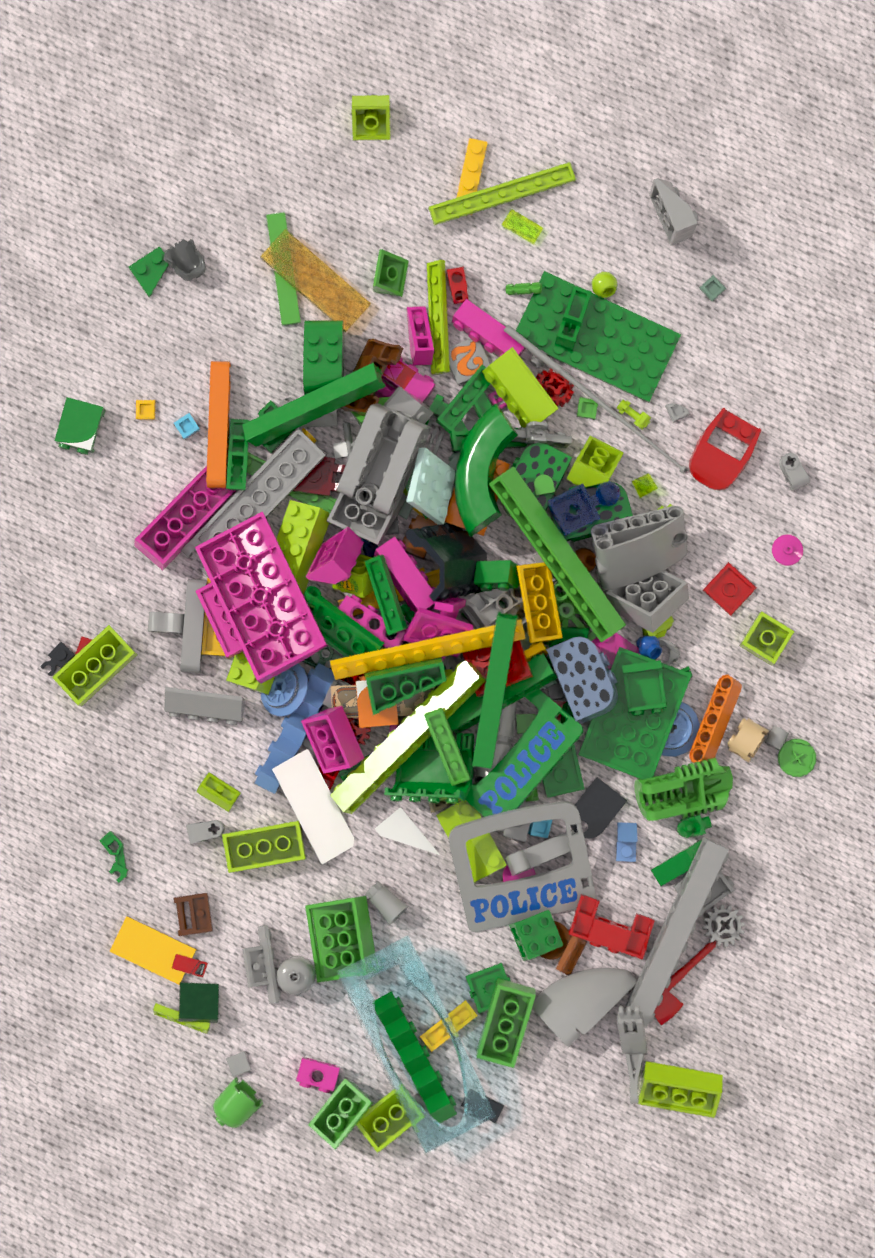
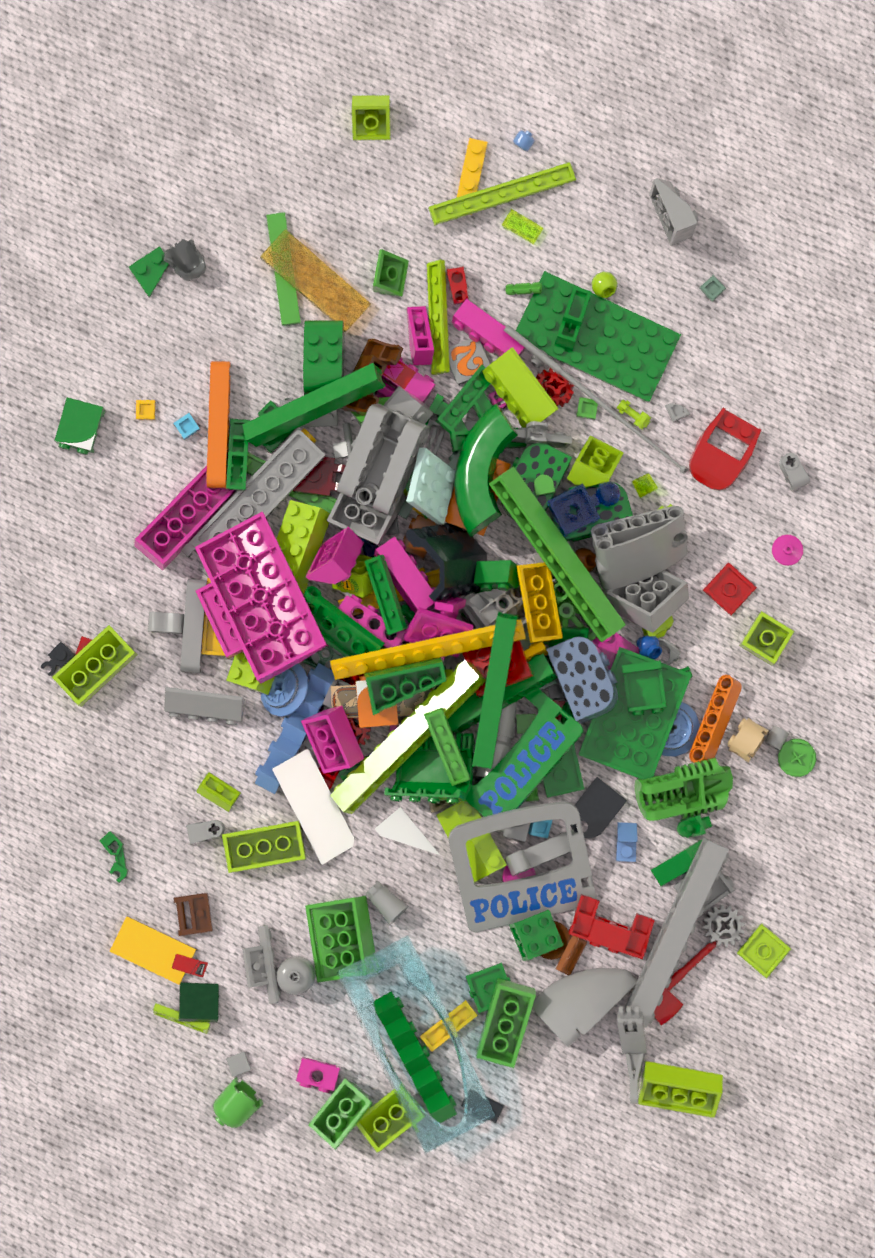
none -> medium blue piece [513,130,535,151]
none -> lime tile [737,923,791,979]

